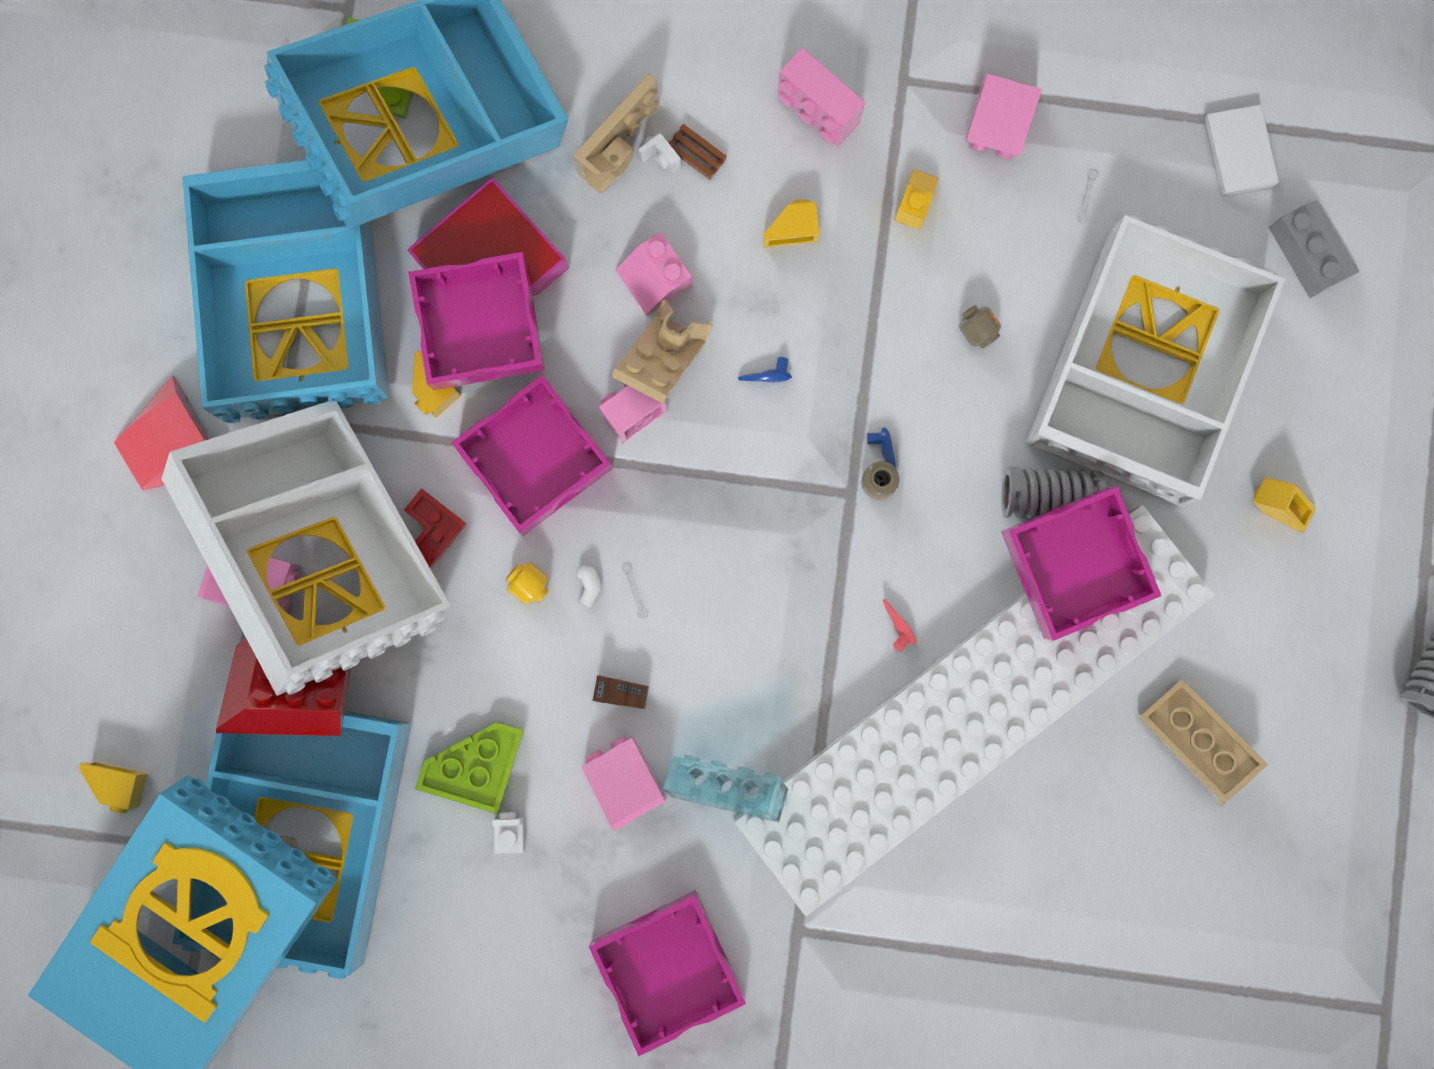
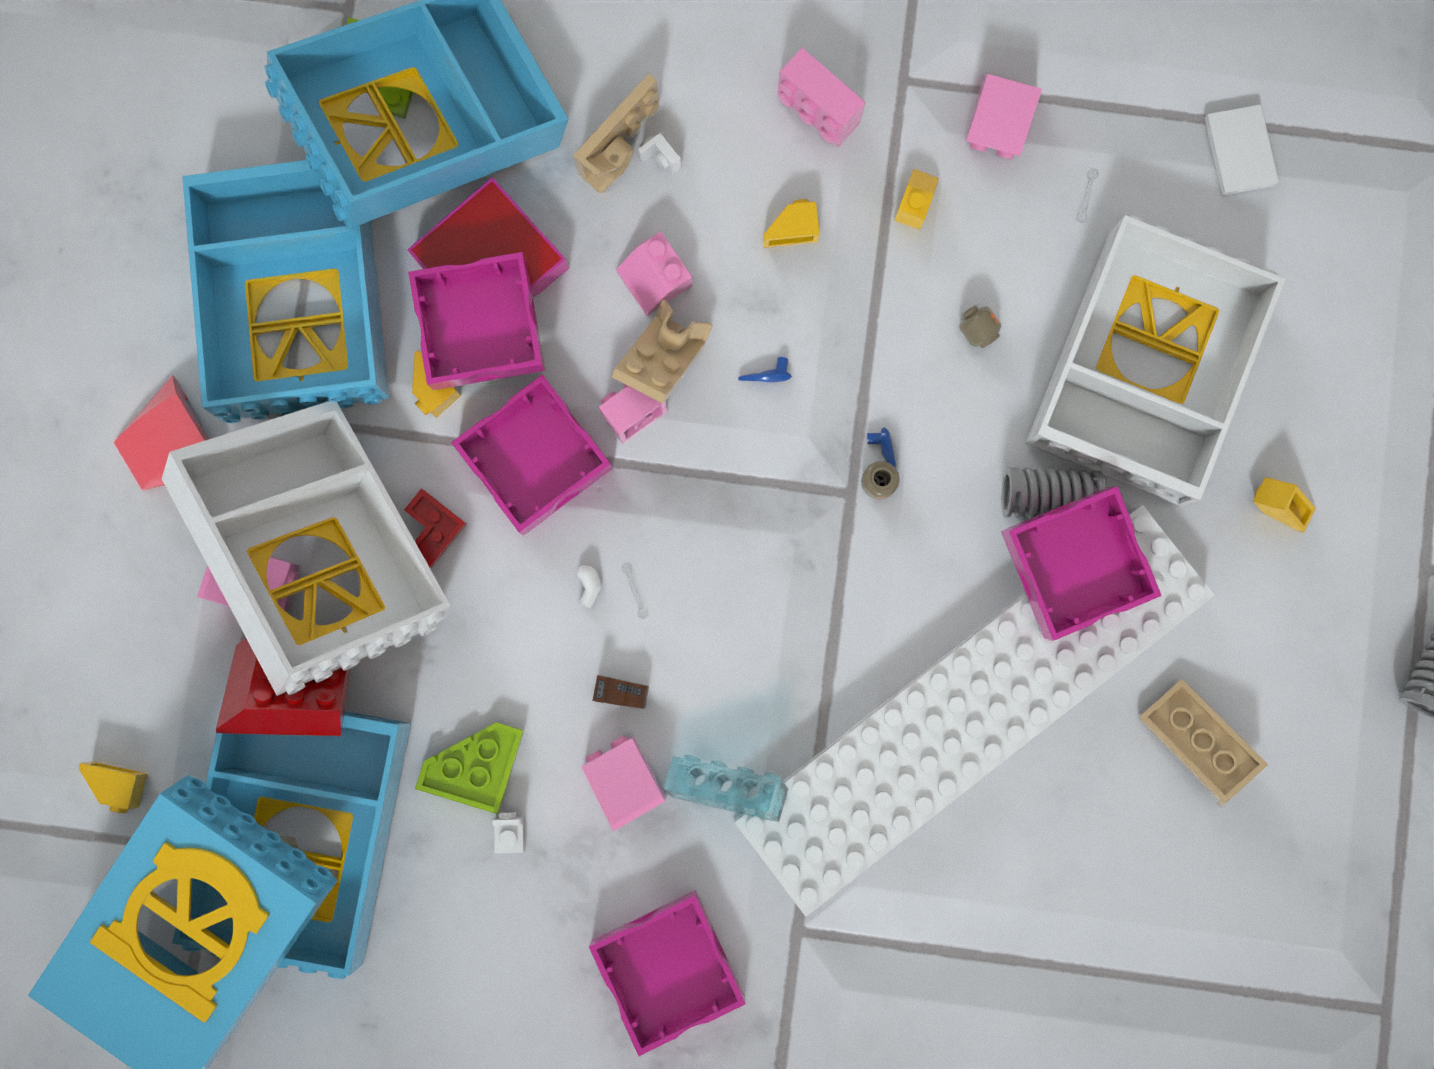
yellow head [505,562,549,604] -> none
dark orange tile [668,124,727,180] -> none
coral bar [882,599,916,652] -> none
light grey slope [1268,201,1360,298] -> none

